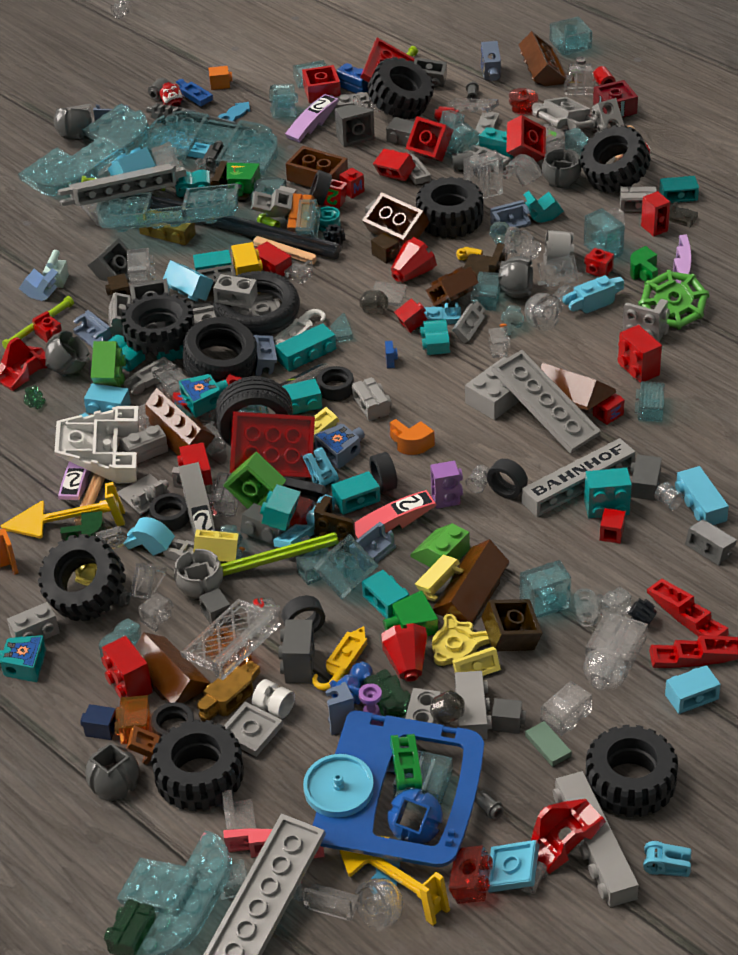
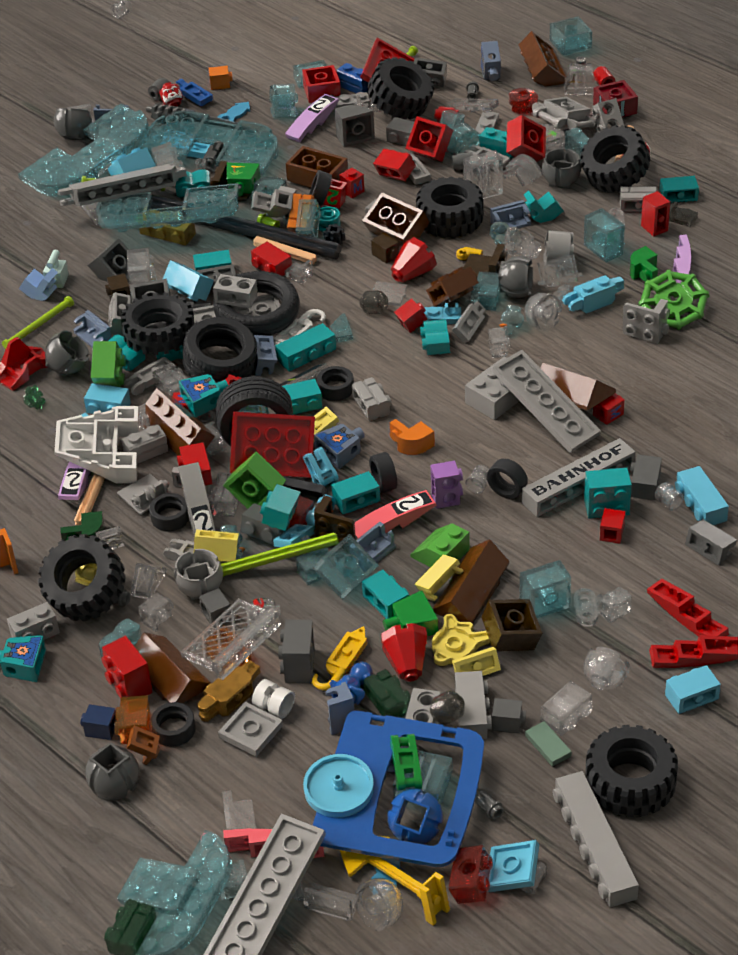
yellow piece [1,482,125,538] -> none
red brick [32,311,62,343] -> none
medium azure brick [124,517,175,555] -> none
black tyre [151,720,244,811] -> none
yellow brick [231,242,263,275] -> none
black tyre [281,595,326,633] -> none
medium lavender piece [359,684,383,726] -> none
blue plate [385,341,398,368] -> none
red piece [531,799,606,874] -> none
red brick [584,248,614,277] -> none
clear brick [585,611,648,676] -> none
red brick [617,324,662,383] -> none
black gear [628,598,657,627] -> none
clear light blue brick [635,381,665,422] -> none
medium azure piece [643,841,692,877] -> none

